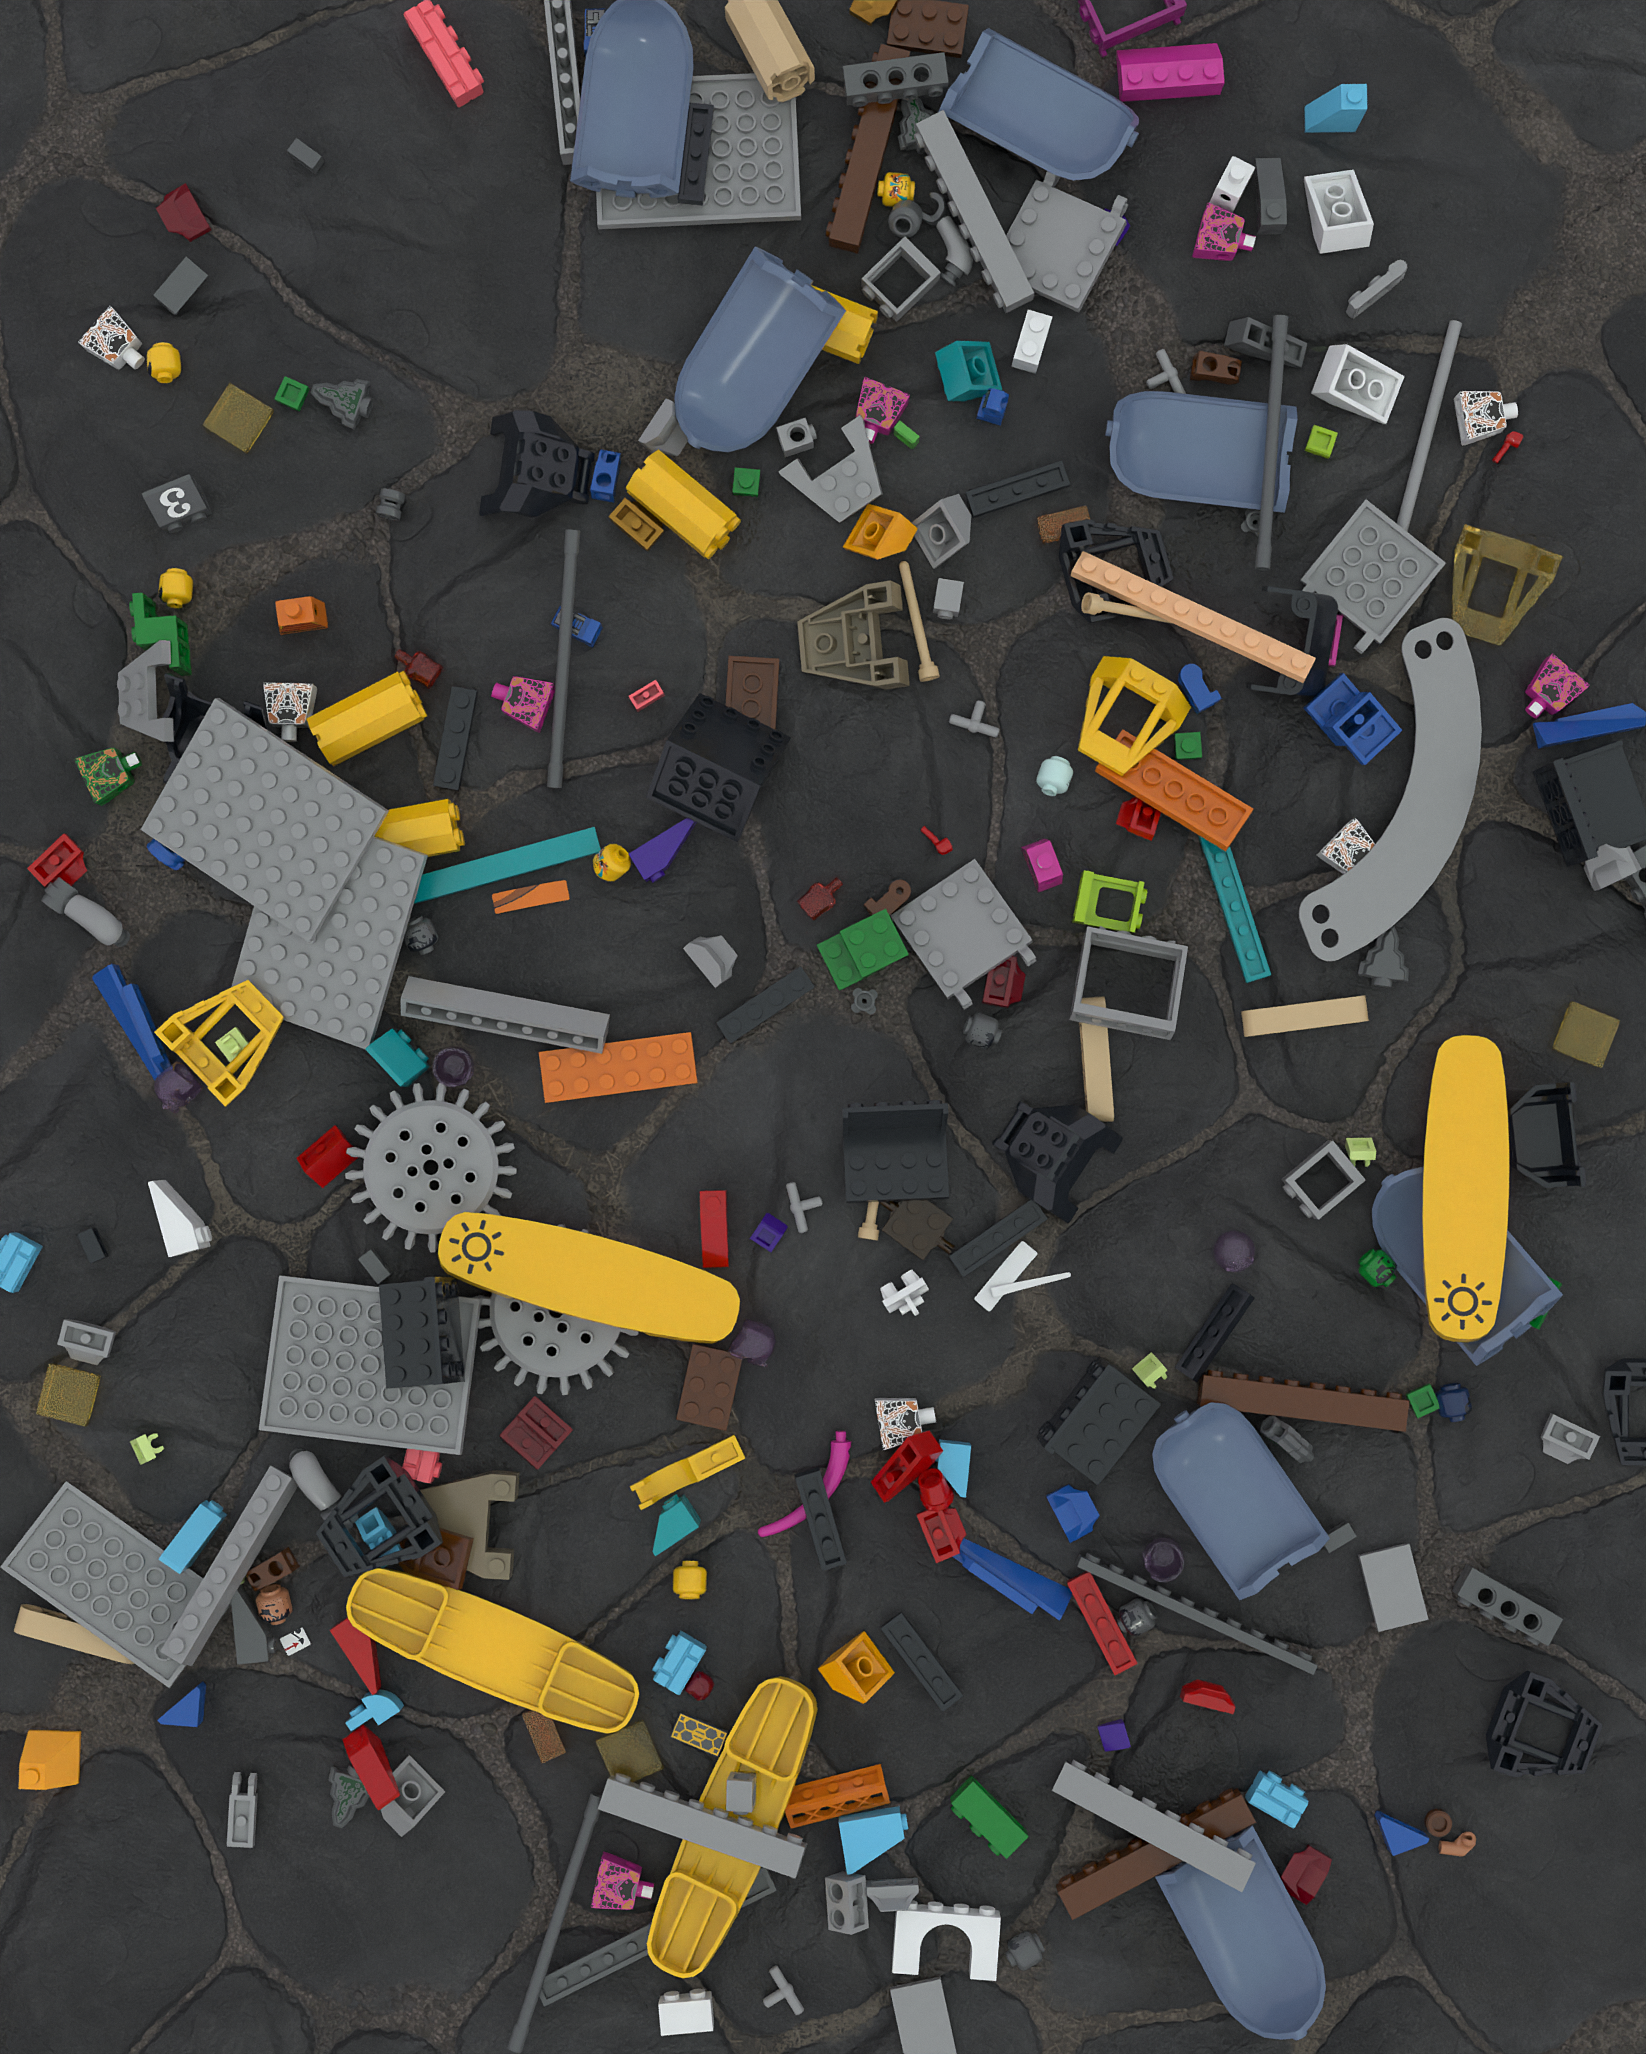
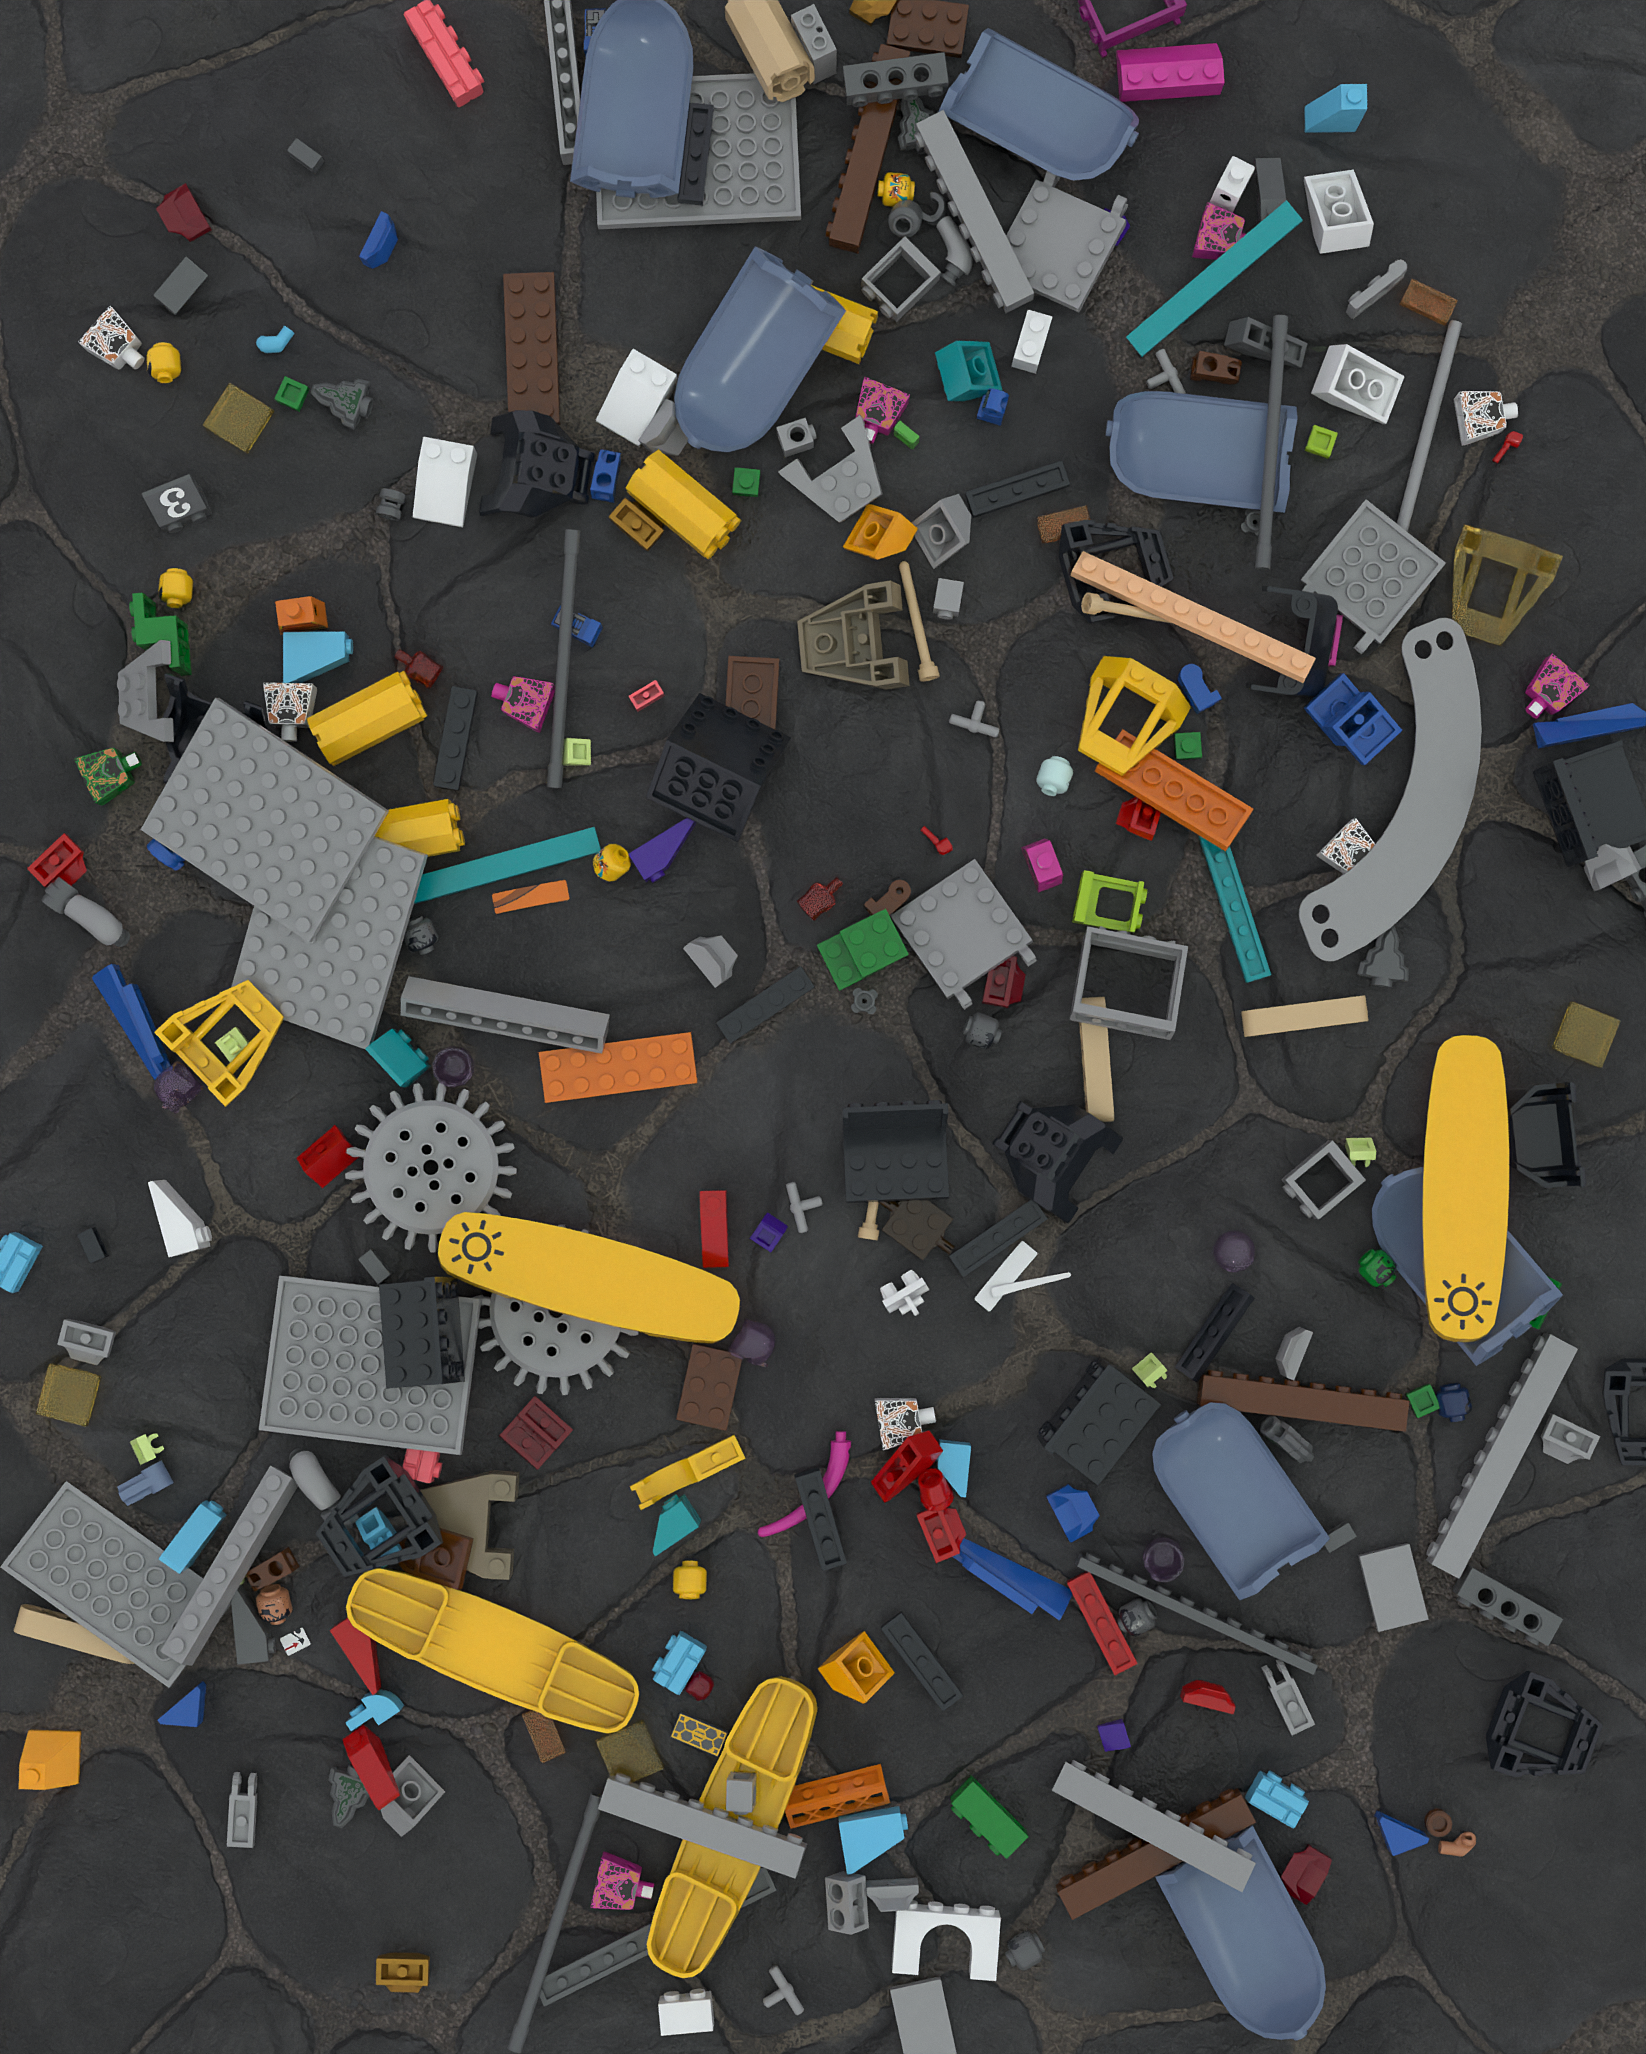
none -> sand blue piece [117,1460,174,1506]
none -> medium azure arm [256,326,295,353]
none -> medium azure slope [283,632,353,683]
none -> blue slope [359,211,398,269]
none -> pearl gold slope [376,1952,430,1993]
none -> white slope [413,437,477,528]
none -> reddish brown plate [503,272,560,425]
none -> yellowish green slope [562,738,591,766]
none -> white slope [596,349,678,447]
none -> light grey window [791,4,837,84]
none -> teal tile [1126,200,1303,357]
none -> light grey hinge [1261,1659,1315,1735]
none -> light grey slope [1275,1327,1313,1380]
none -> clear orange plate [1399,279,1458,326]
none -> light grey brick [1426,1333,1578,1579]

